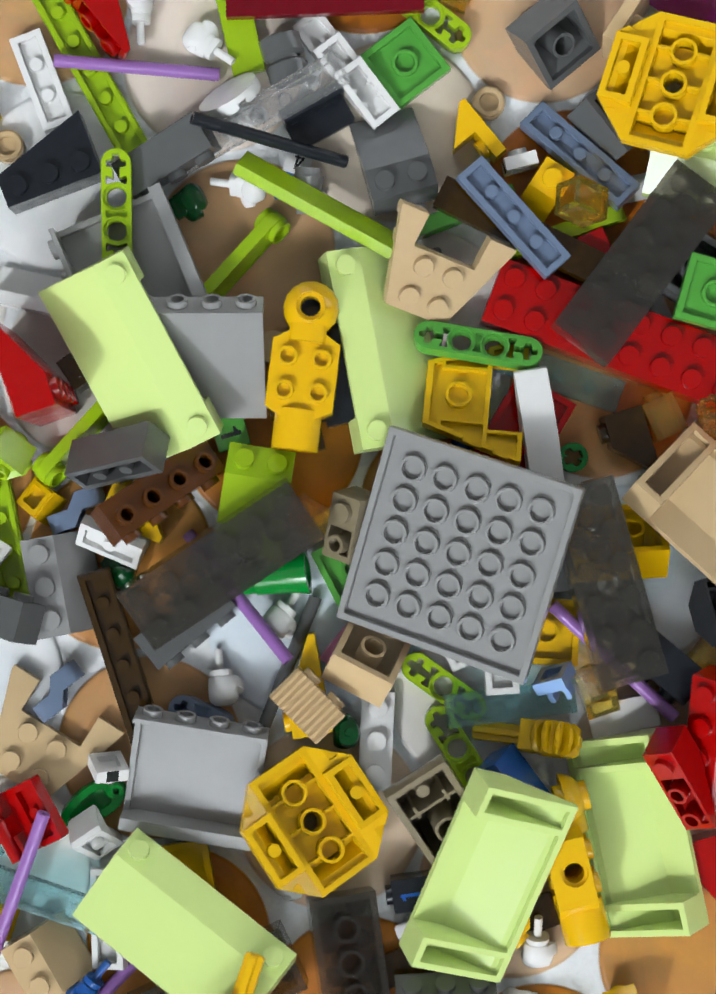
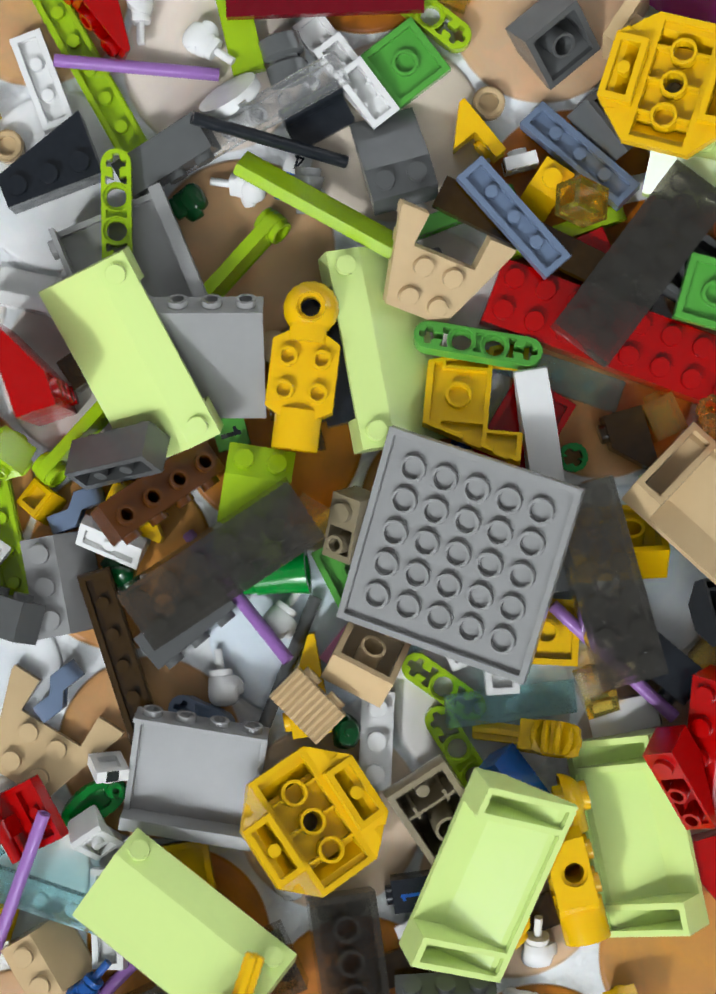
light blue tile [532,661,576,703] -> none

